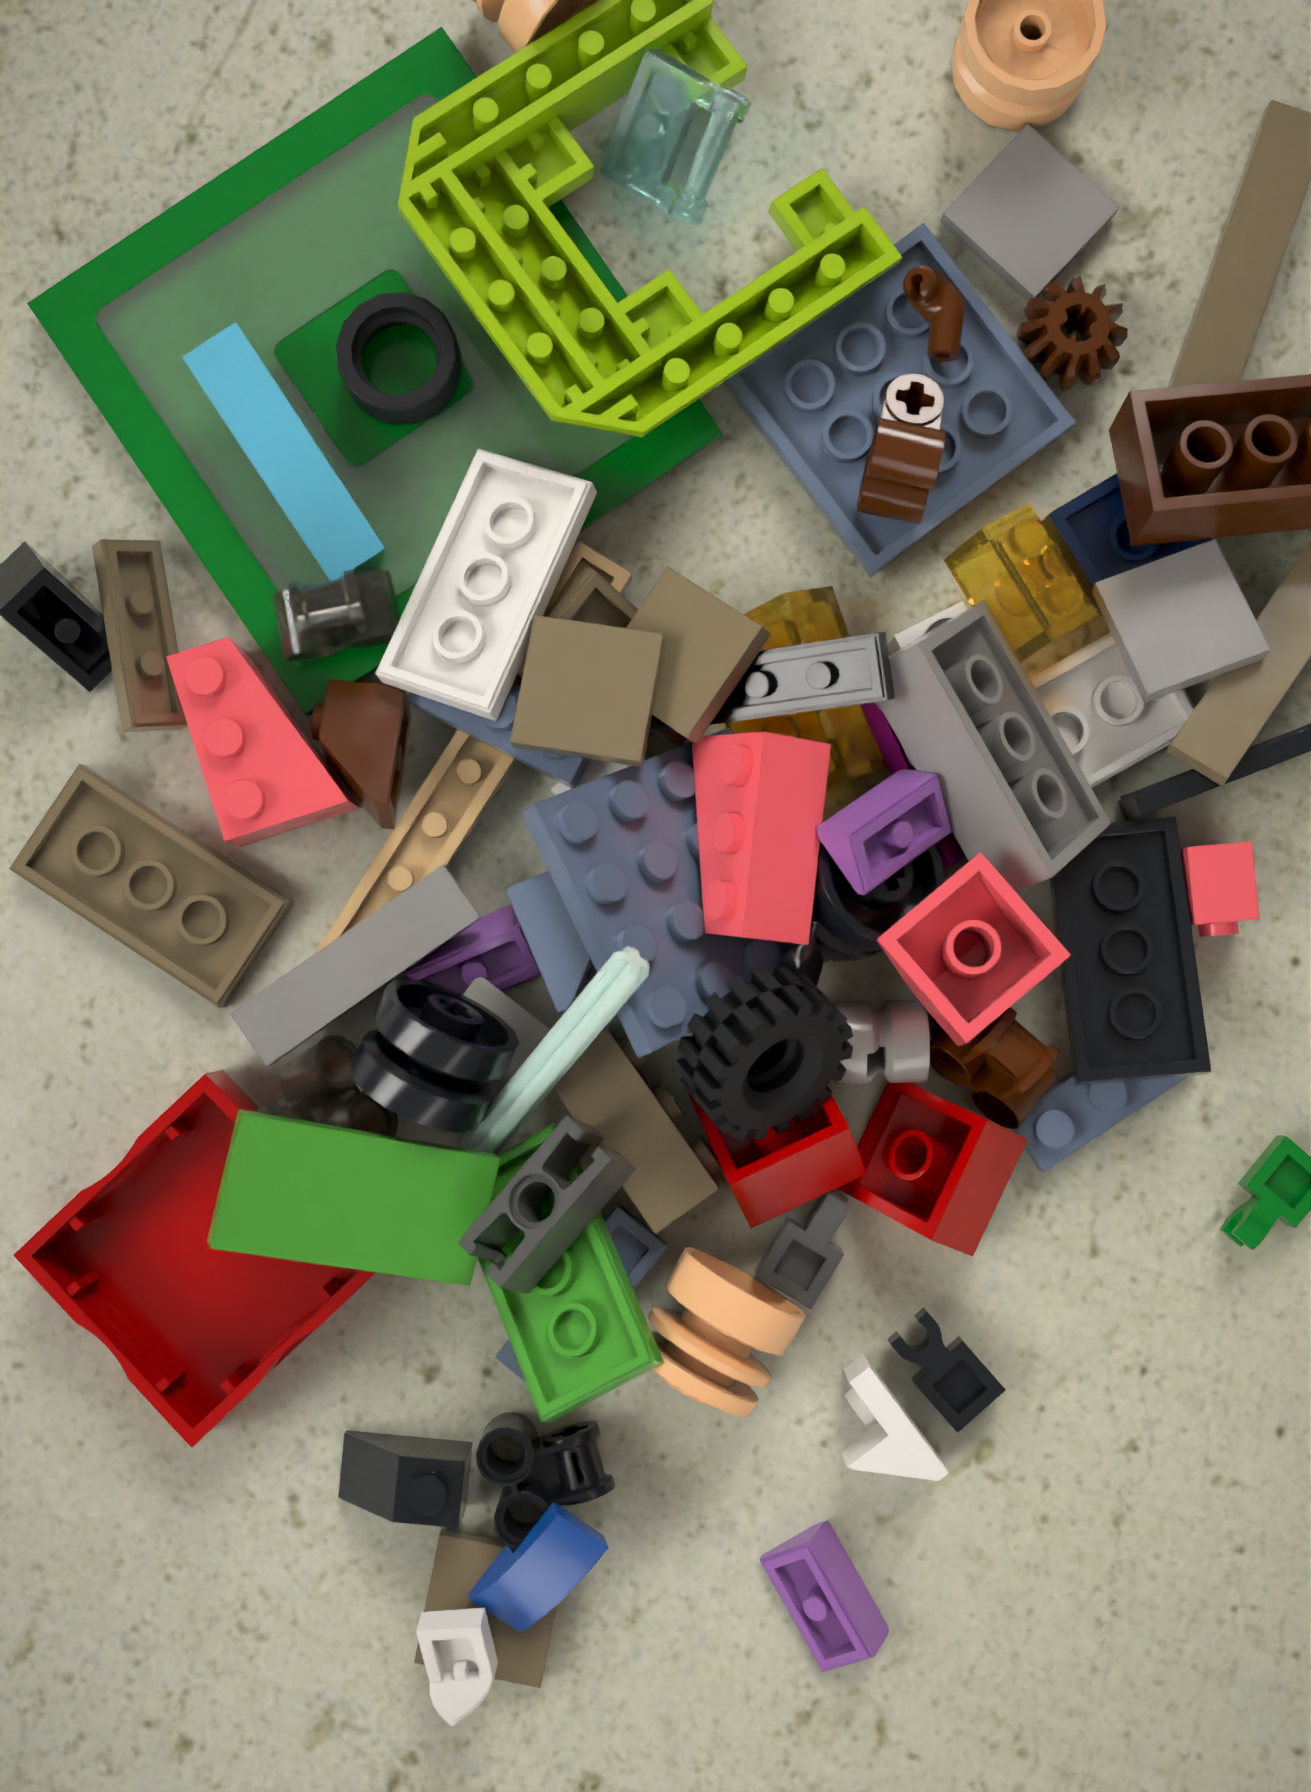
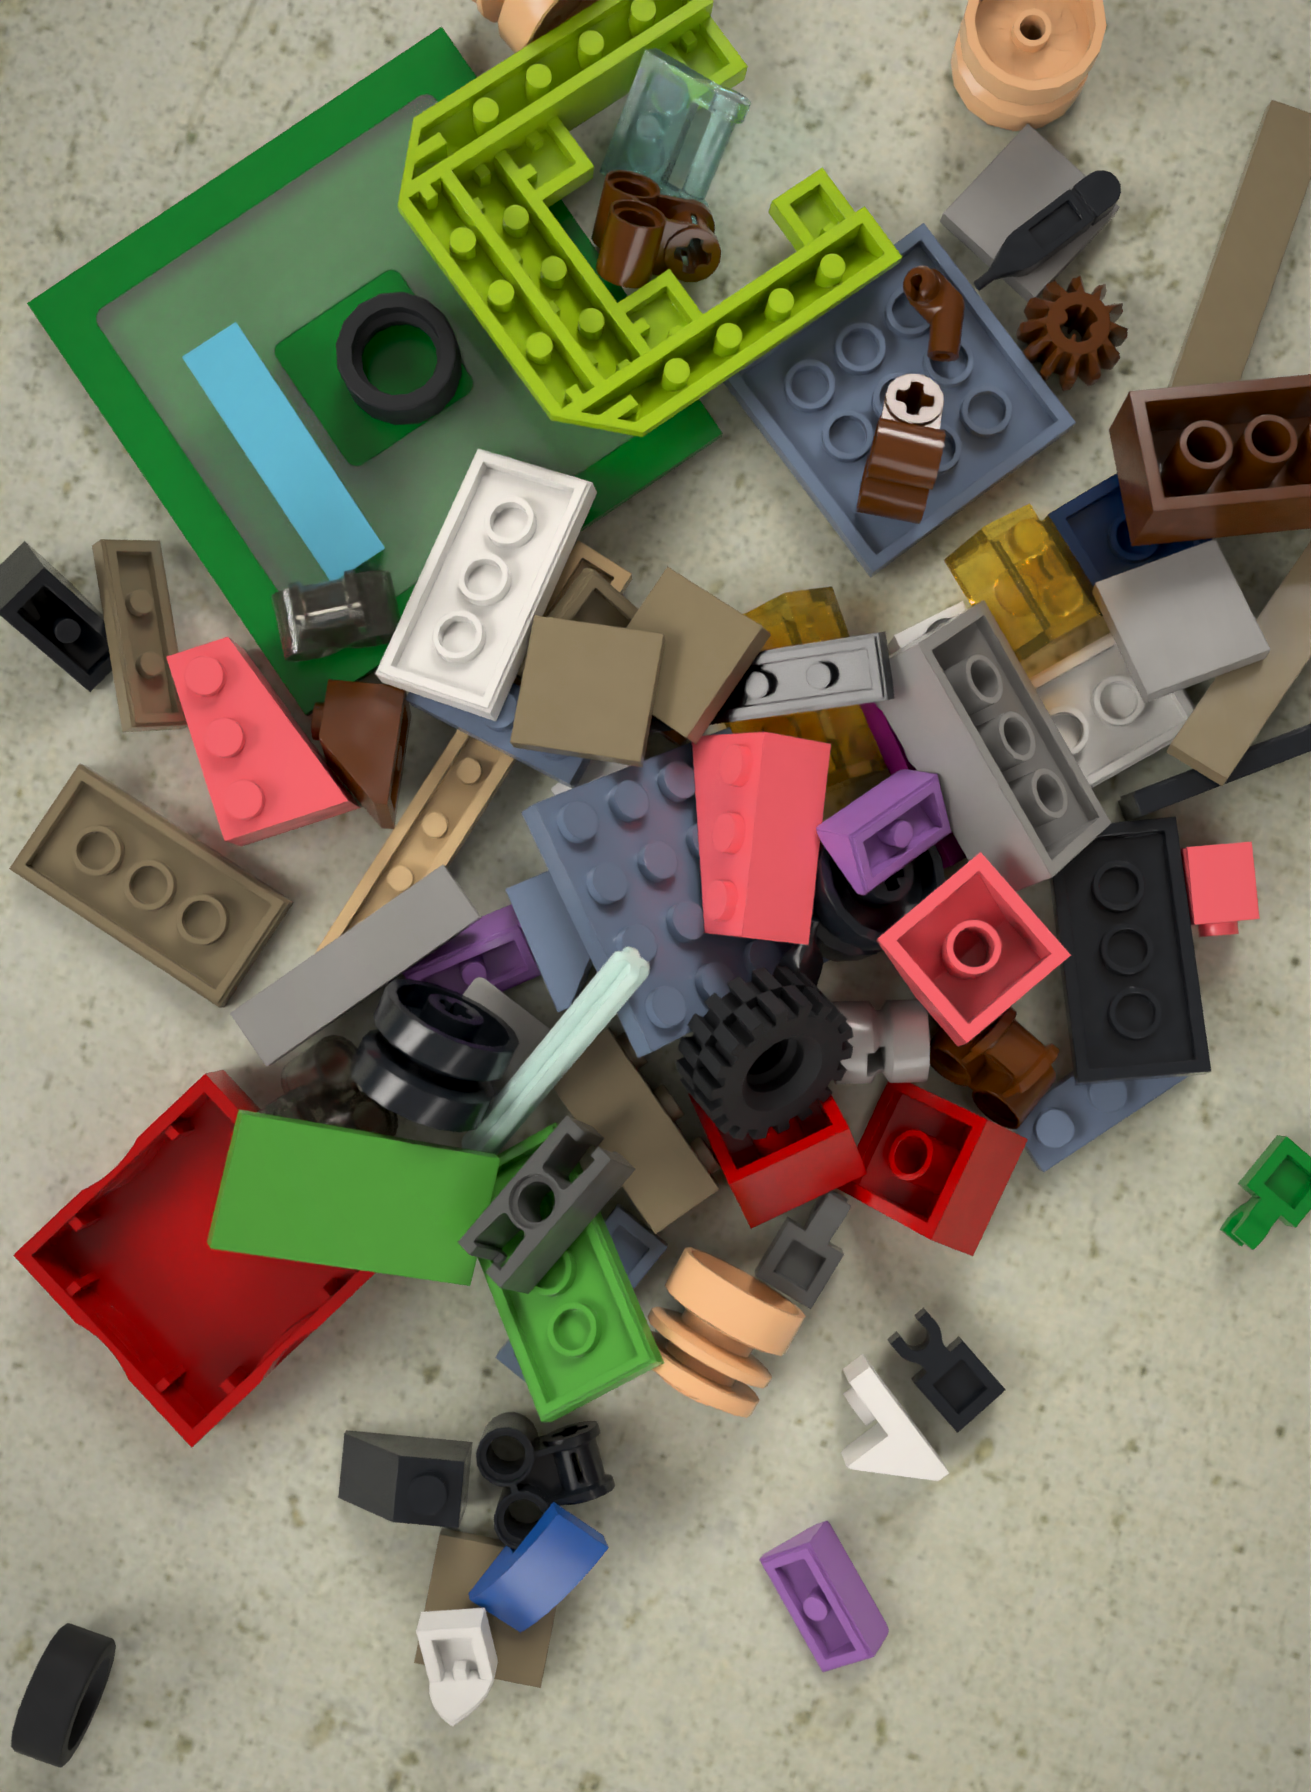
none -> black tyre [11,1623,116,1768]
none -> reddish brown piece [591,170,721,289]
none -> black piece [974,170,1121,291]

